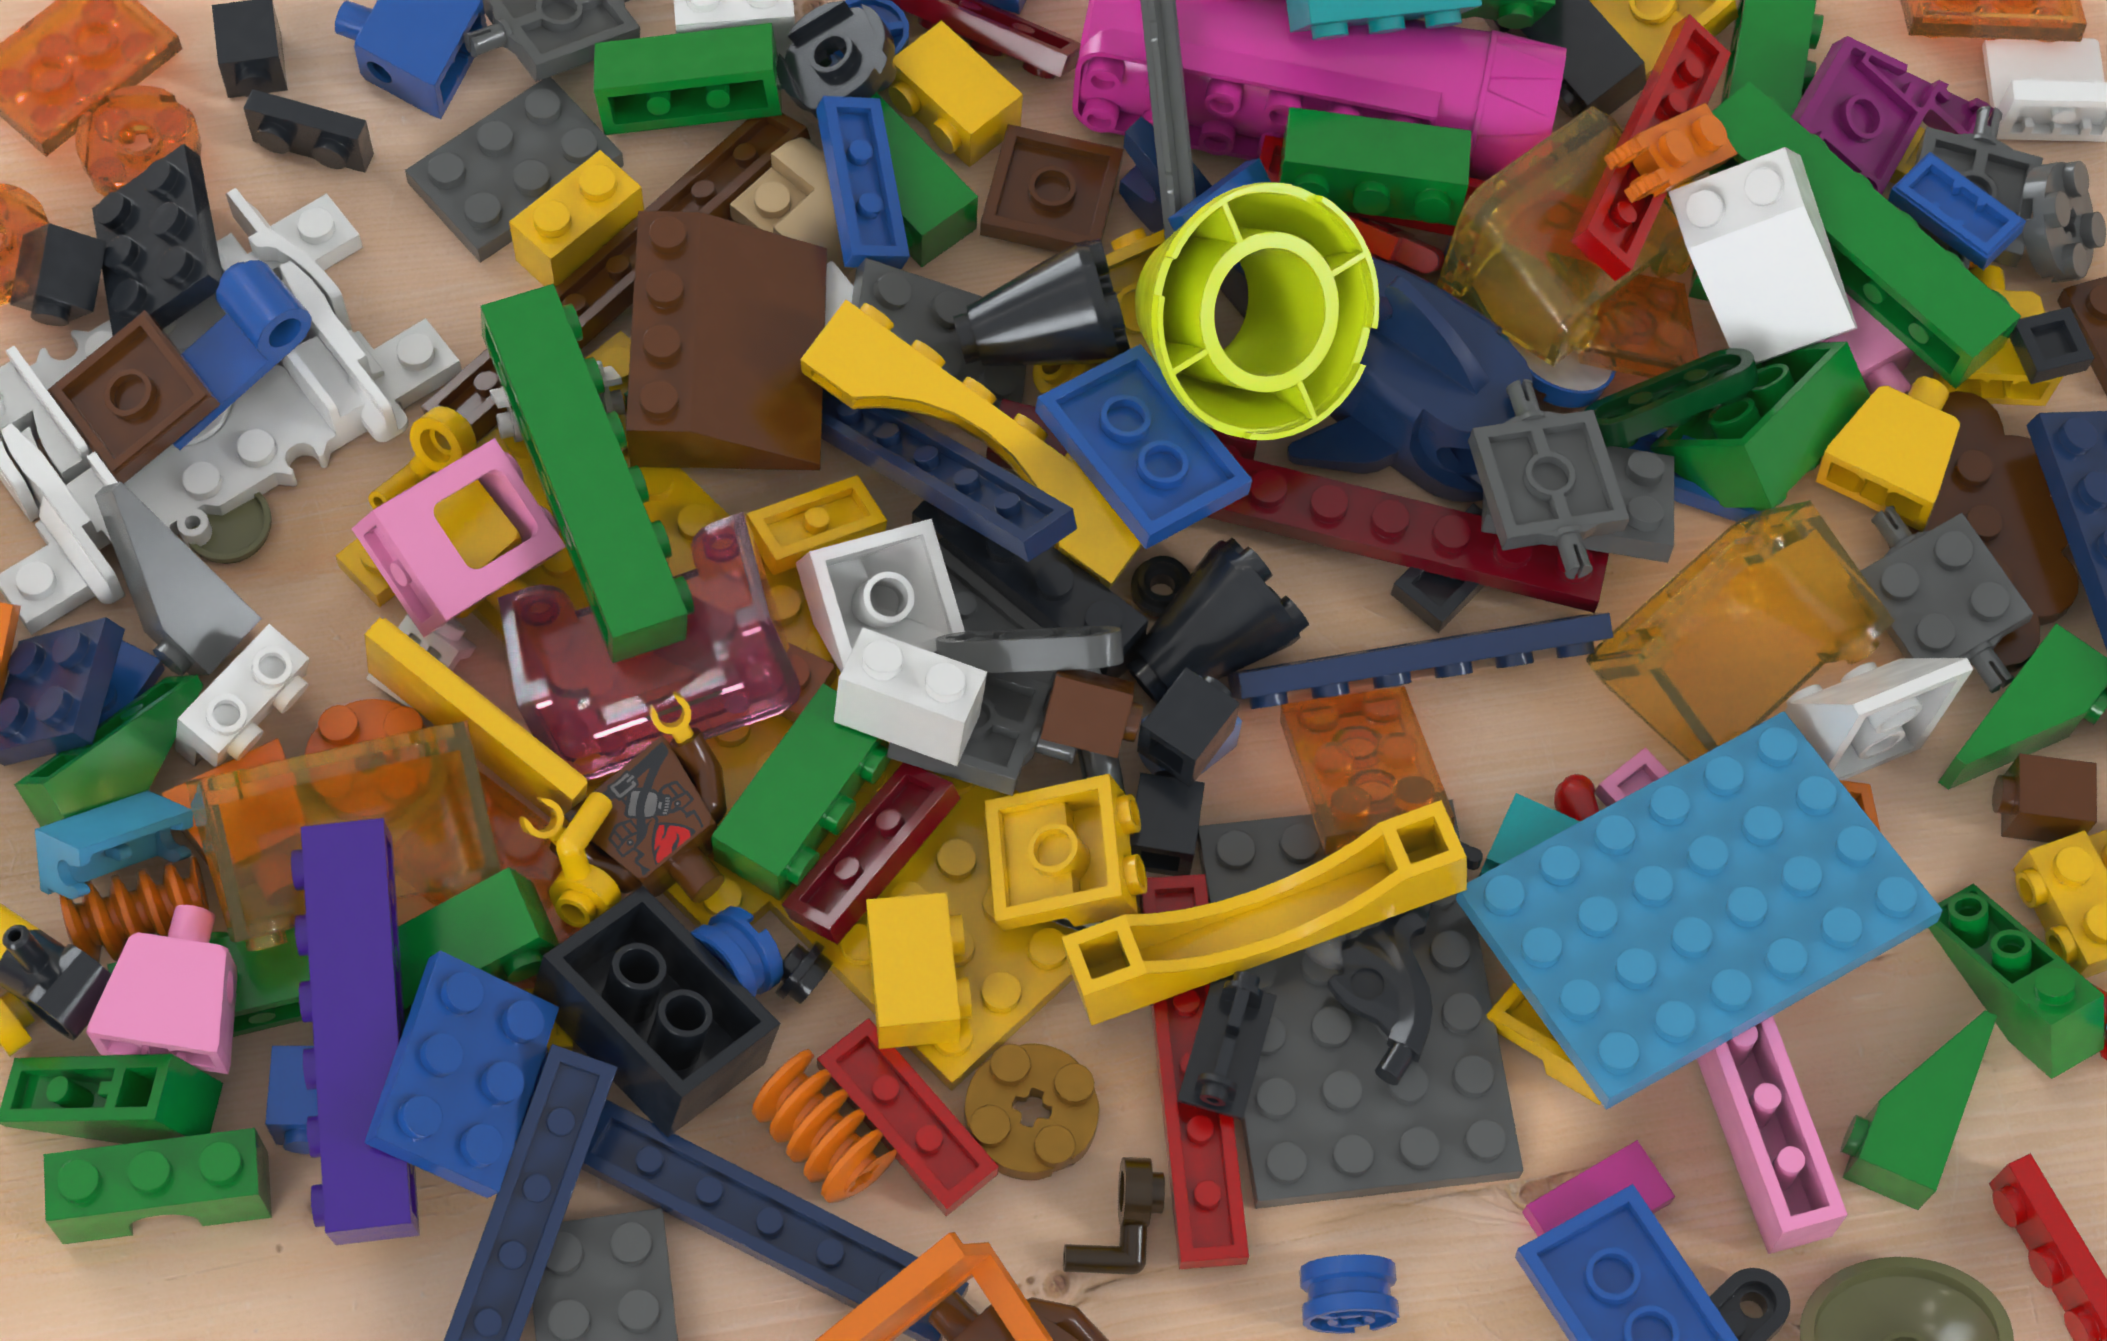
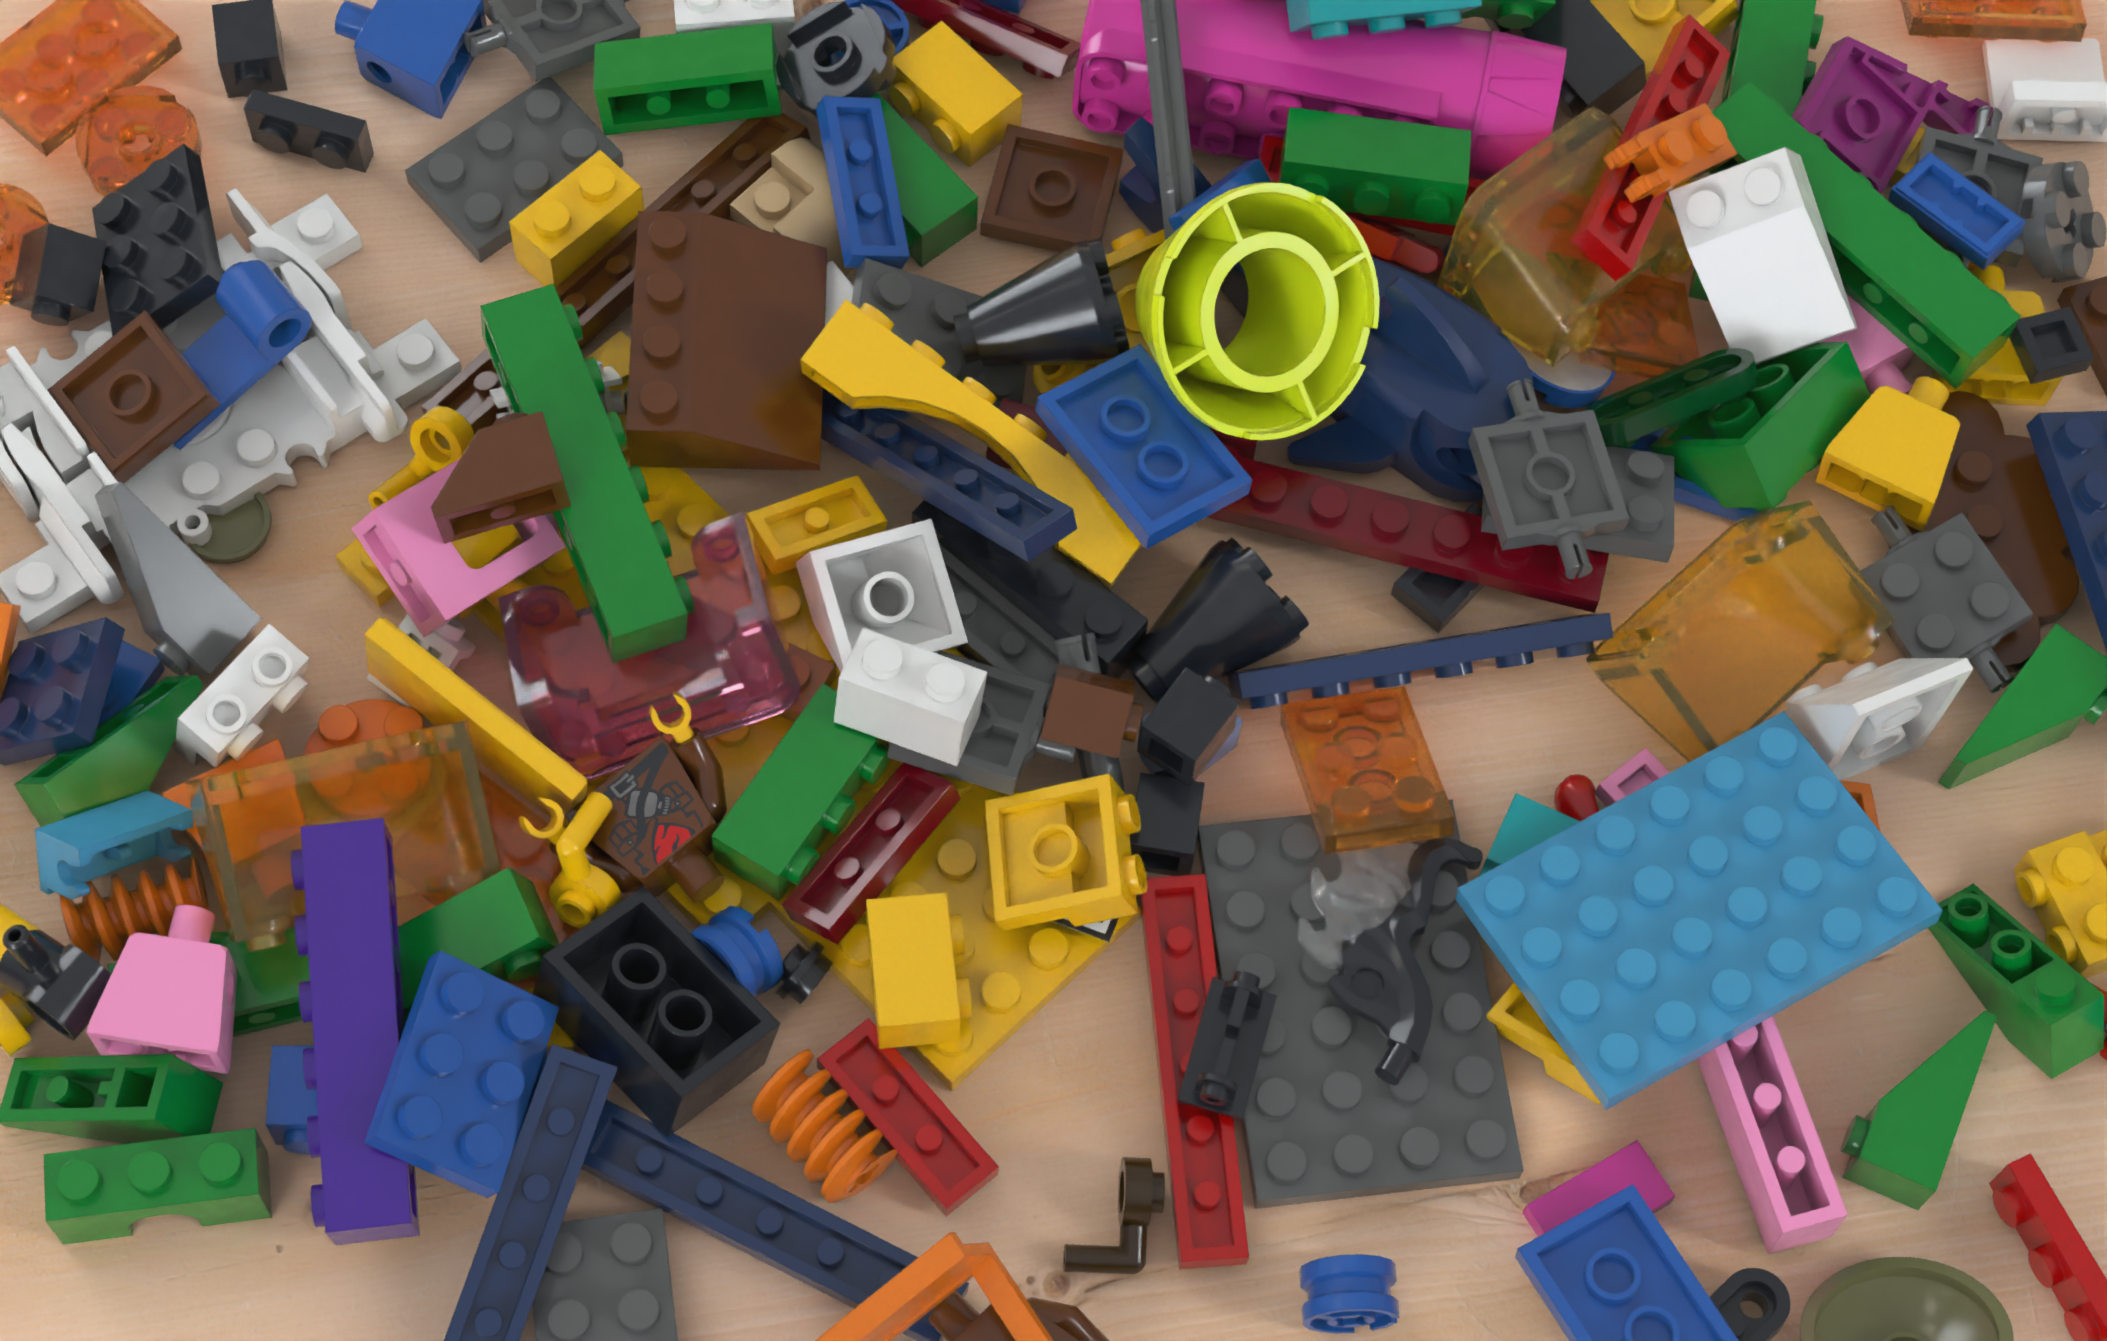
dark grey beam [936,626,1124,673] -> none
pearl gold plate [964,1043,1099,1180] -> none
yellow arch [1061,800,1467,1026] -> none
black plate [1131,556,1190,617] -> none
reddish brown brick [1992,753,2097,843] -> none
none -> reddish brown slope [431,411,571,544]

